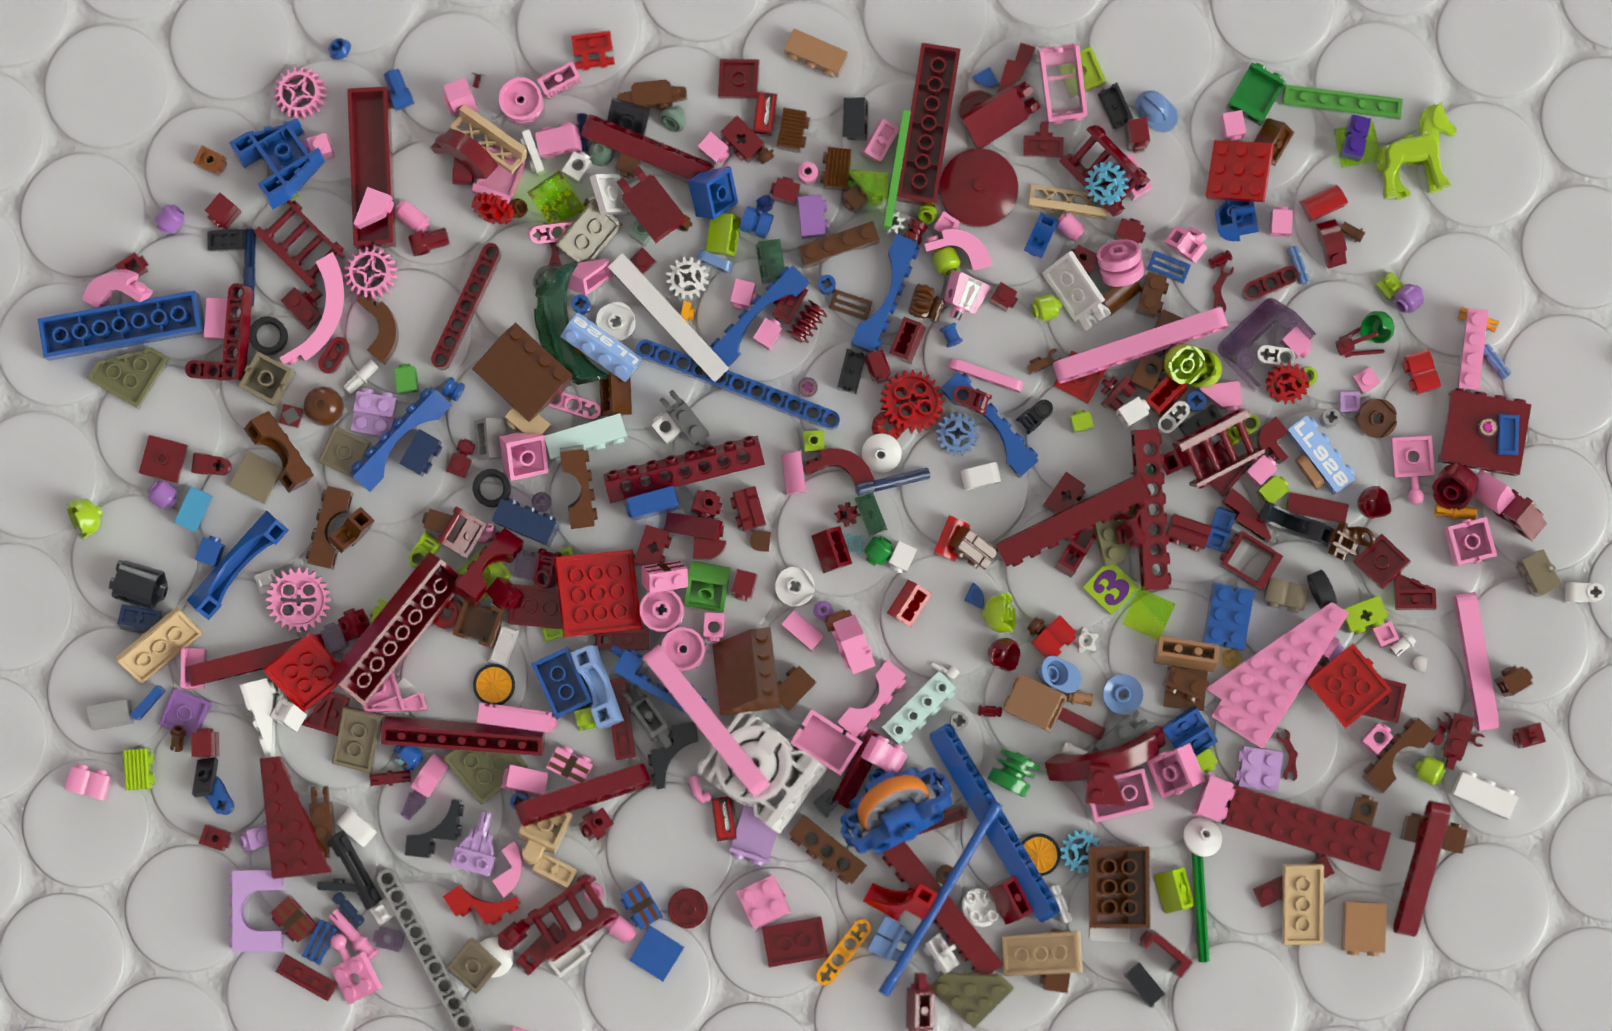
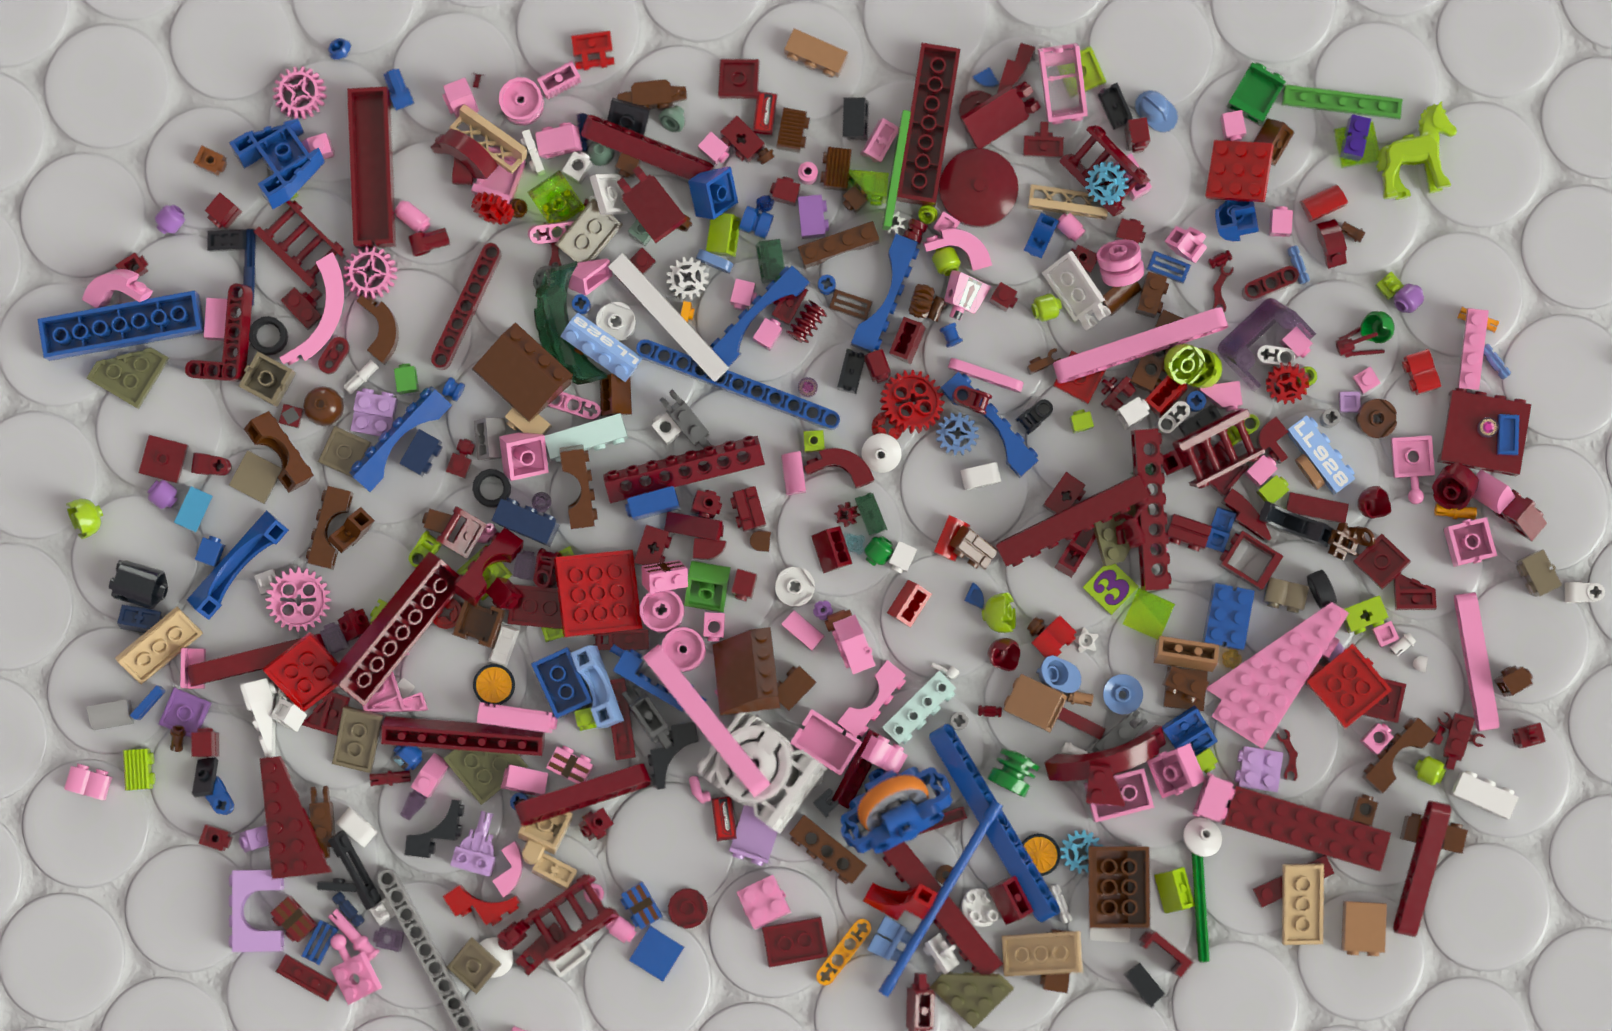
bright pink slope [354,187,394,229] -> none
dark blue axle [855,468,931,496] -> none

